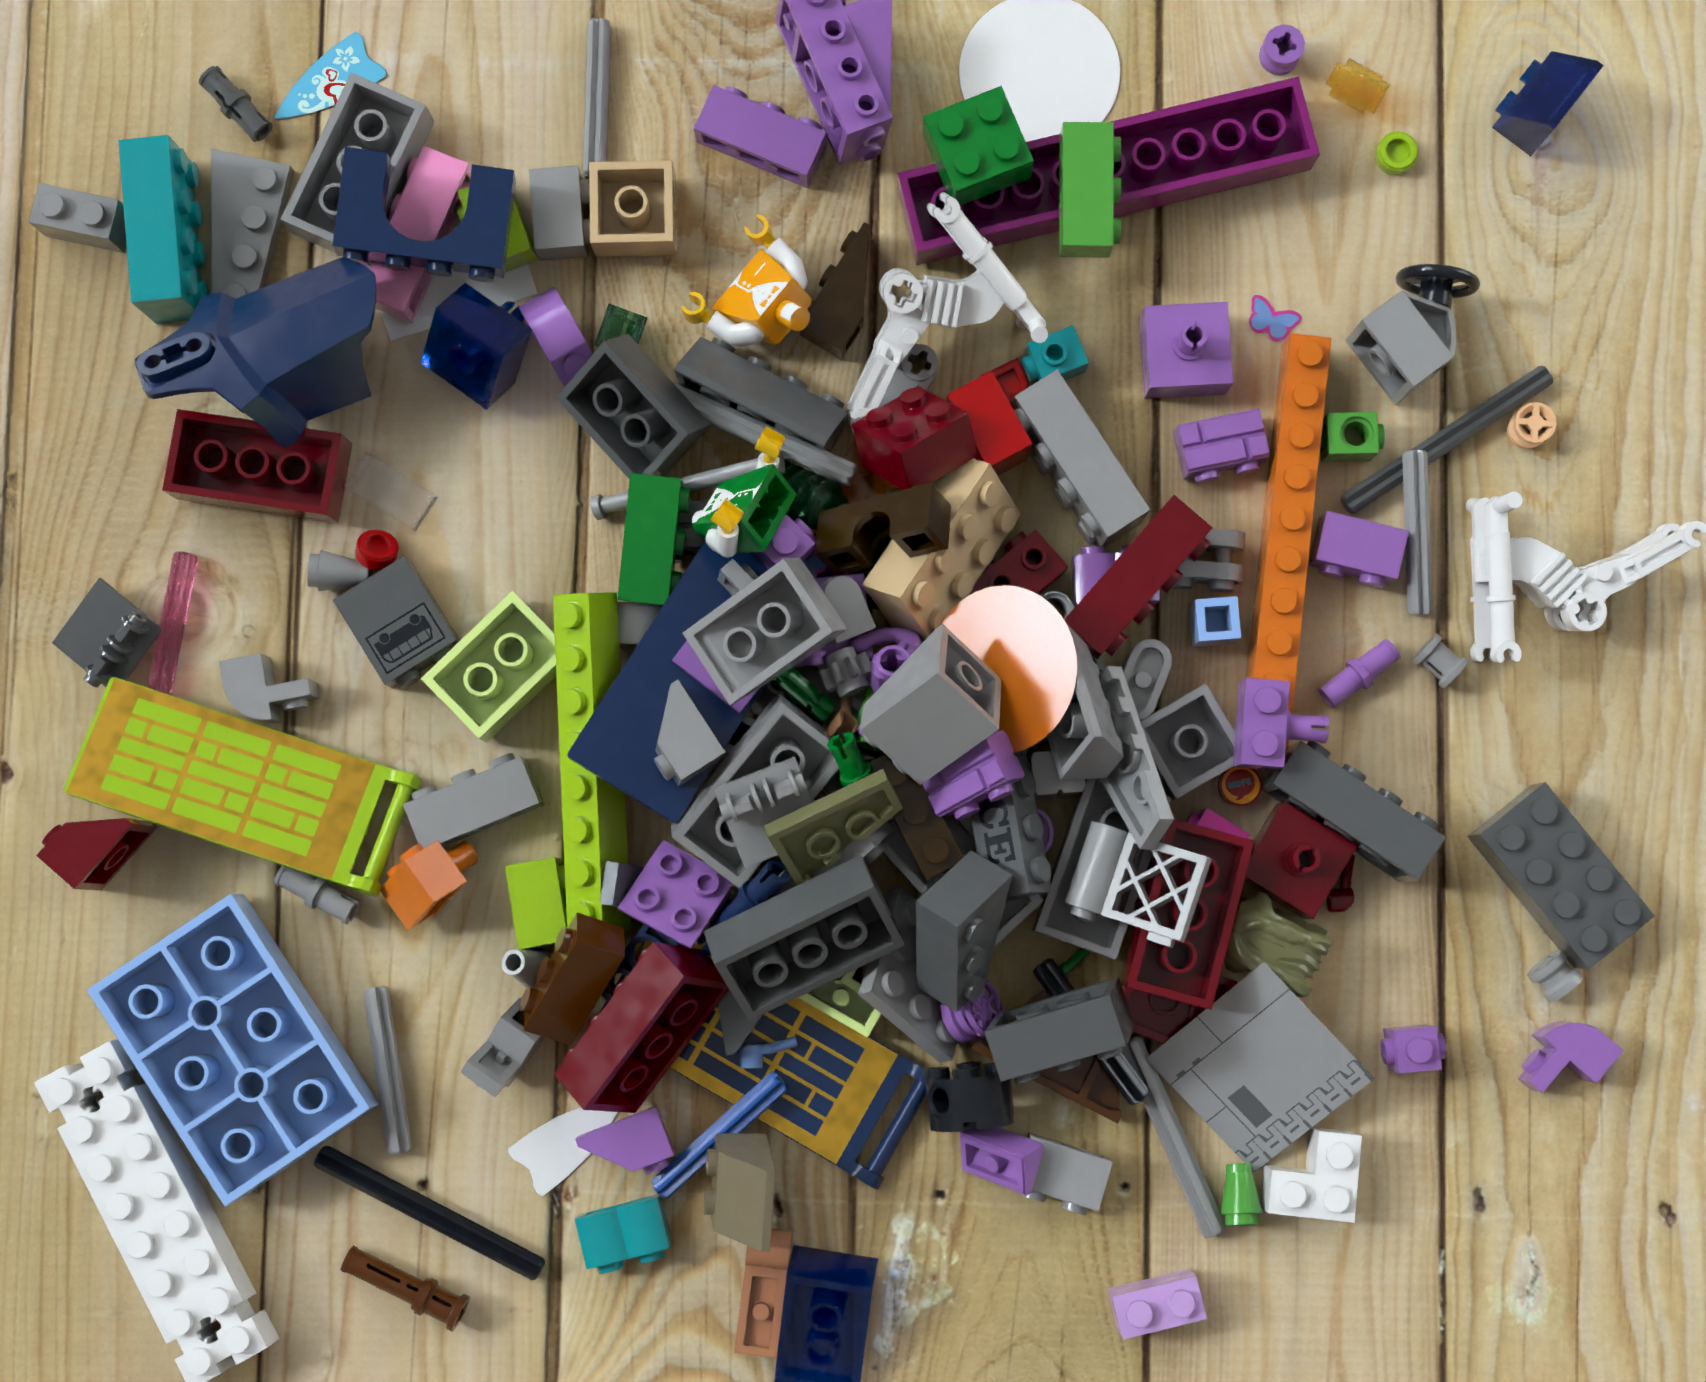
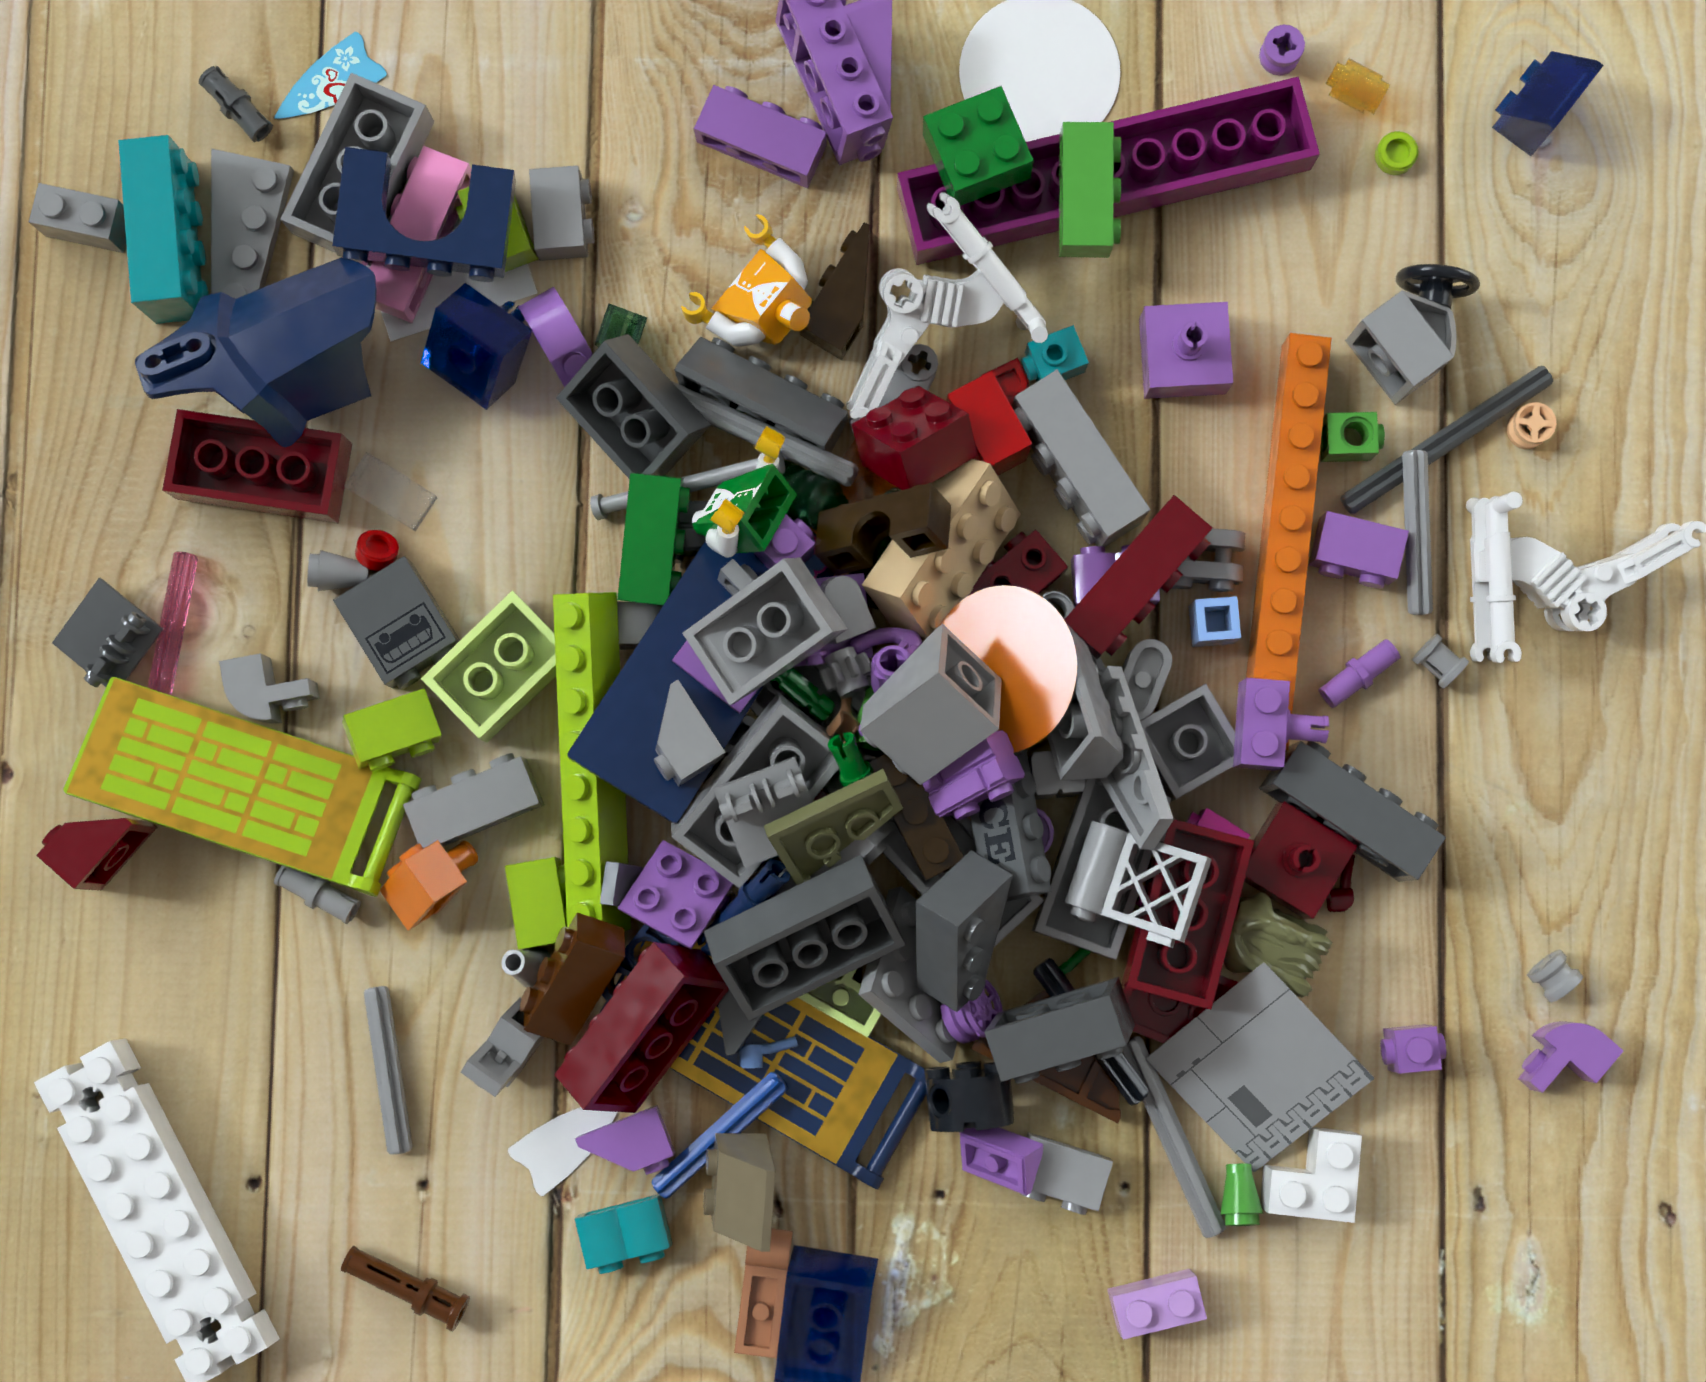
light blue brick [87,894,380,1206] -> none
black axle [314,1146,545,1280] -> none
light grey axle [583,18,611,177] -> none
tan brick [589,160,677,257] -> none
medium lavender brick [1173,408,1270,484] -> none
red tile [1218,767,1262,807] -> none
medium blue sticker [1249,295,1302,341] -> none
dark grey brick [1467,782,1655,969] -> none
none -> lime brick [342,688,442,771]

